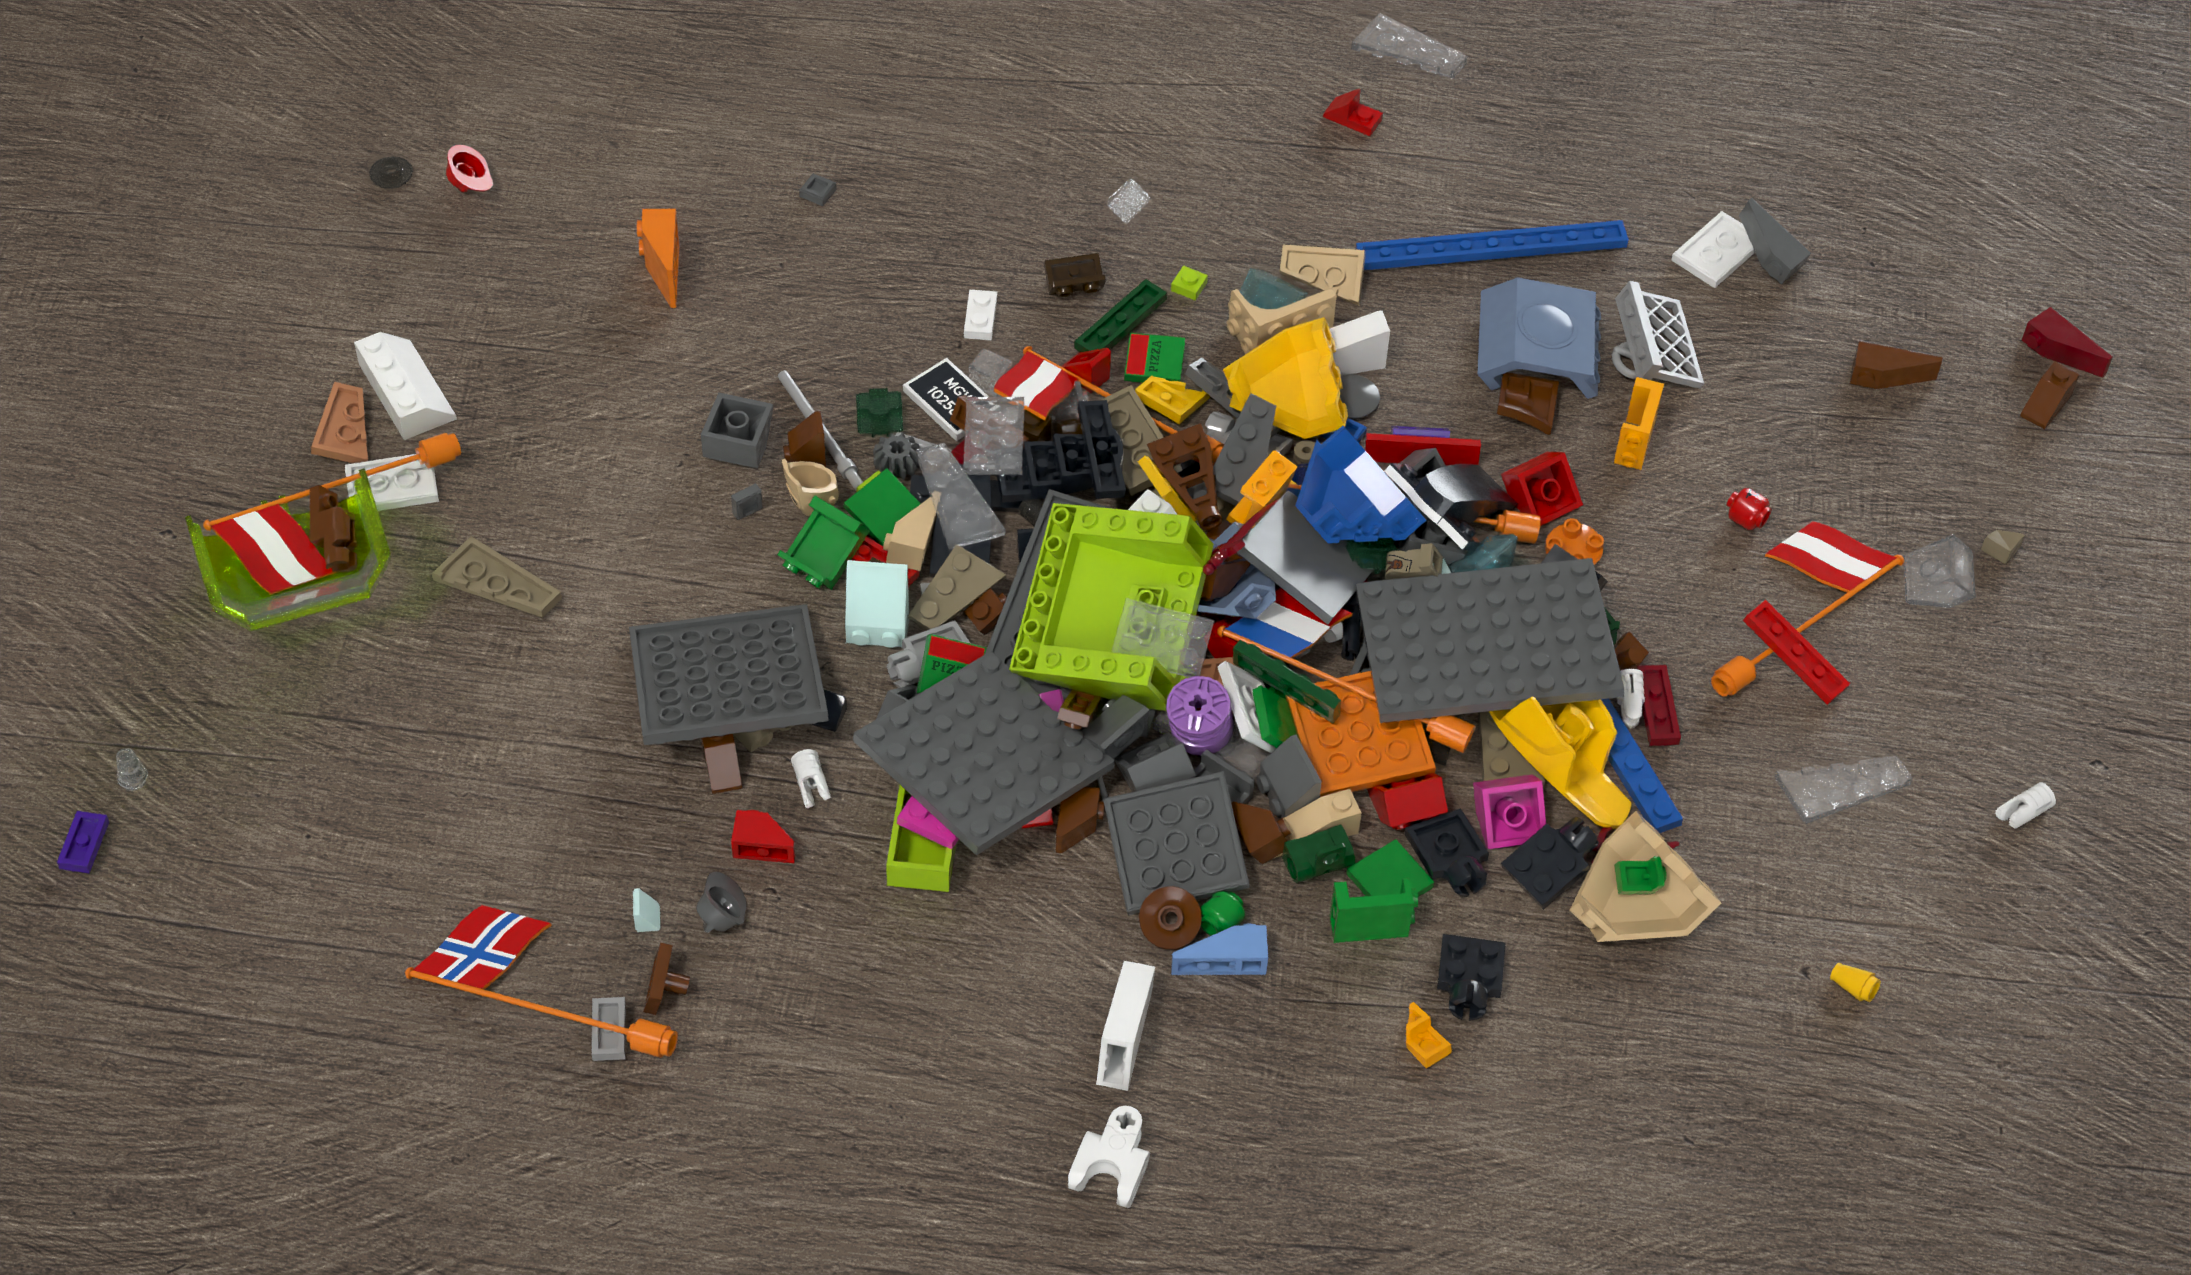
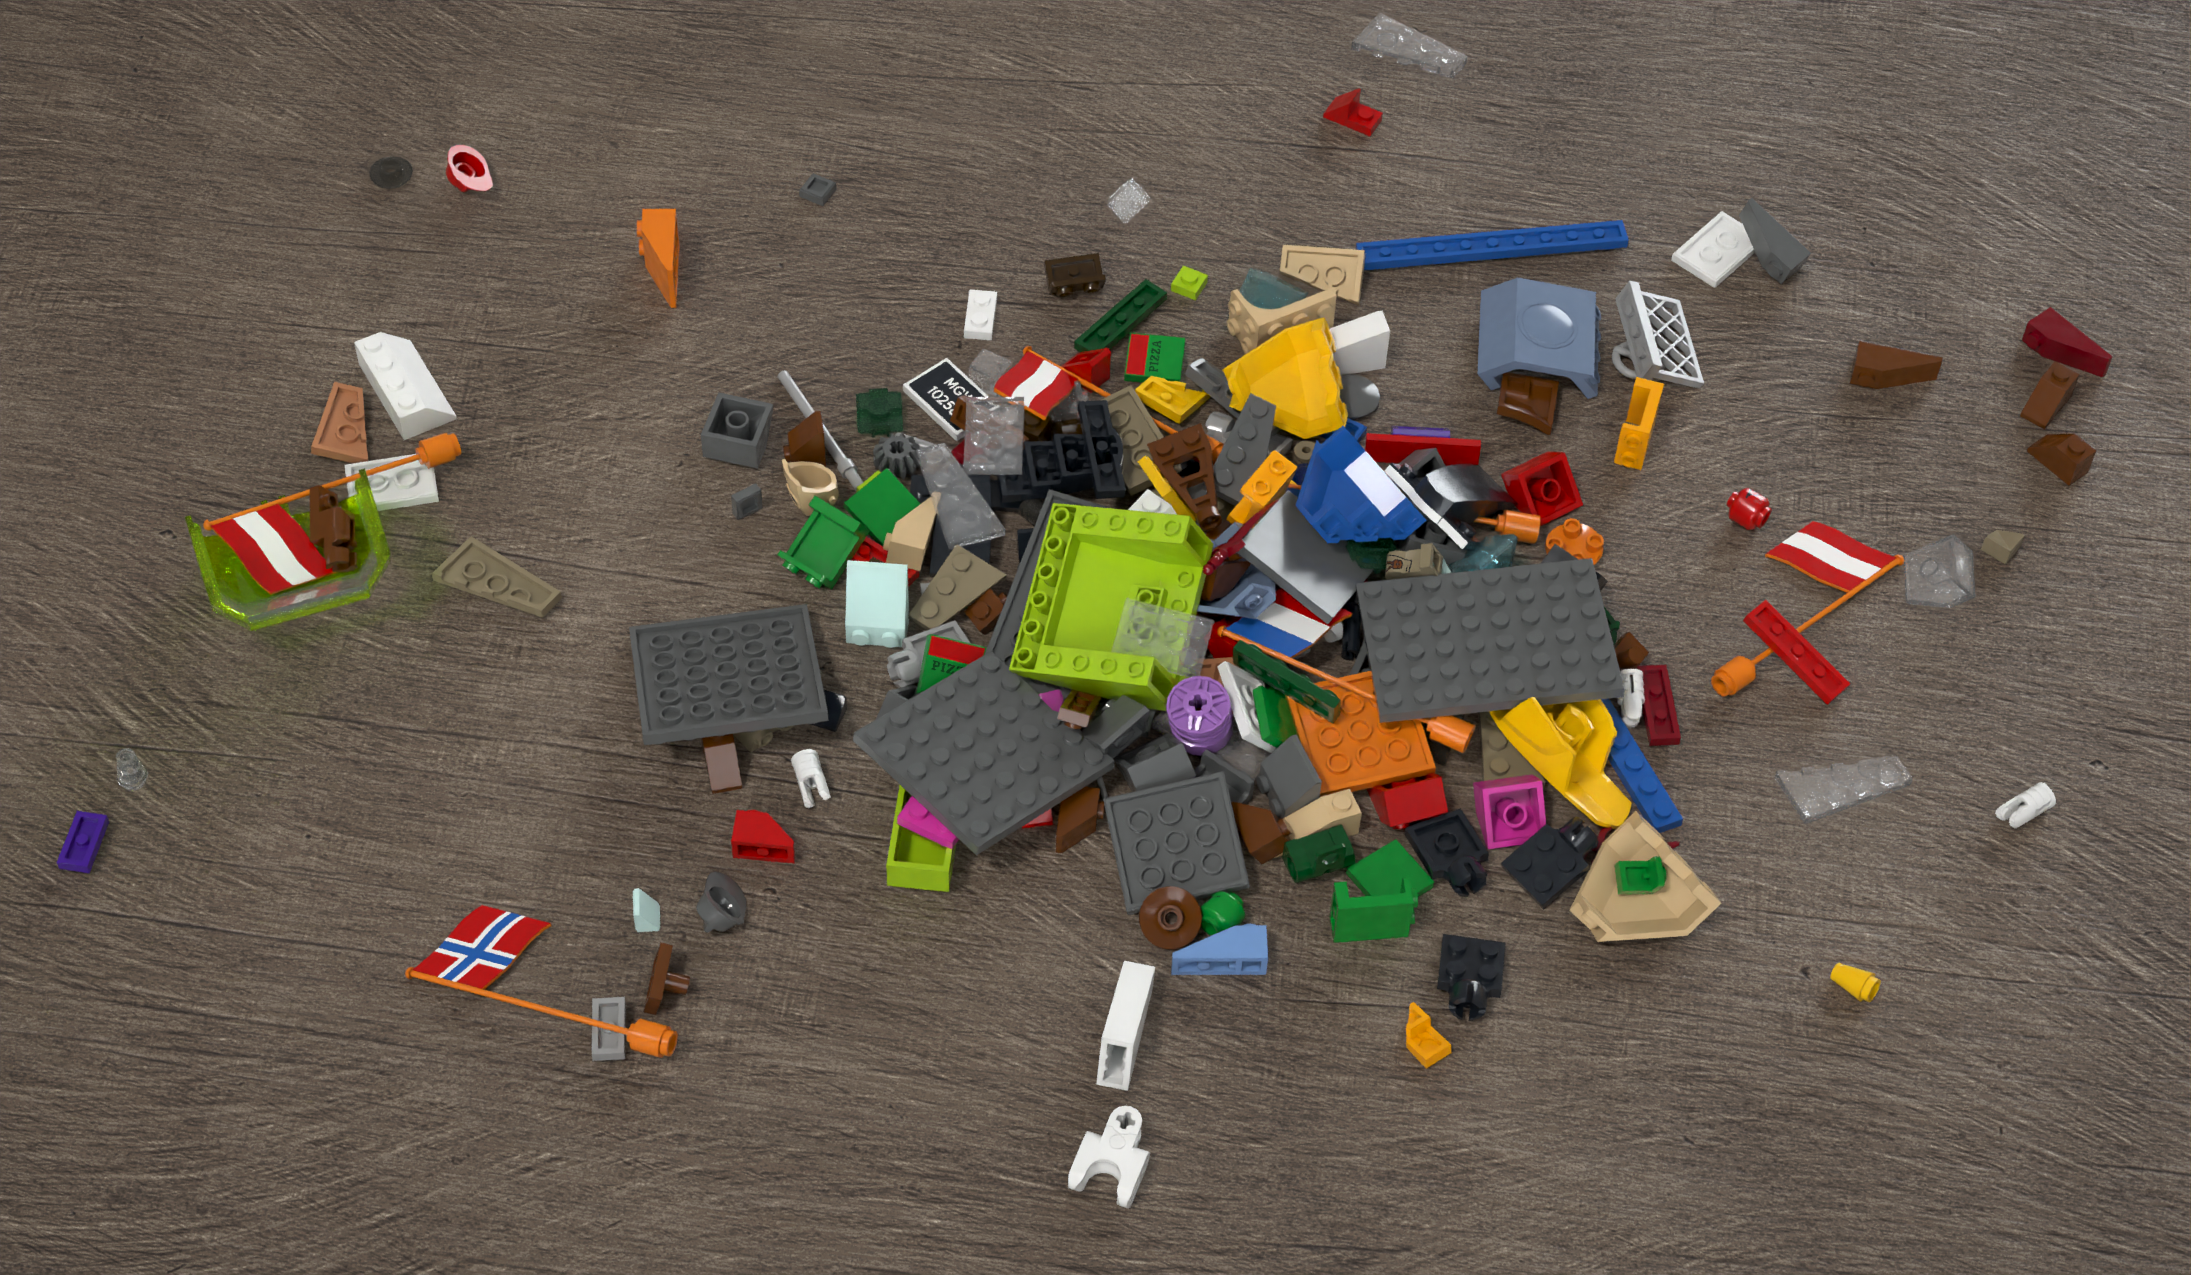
none -> reddish brown slope [2027,433,2096,486]

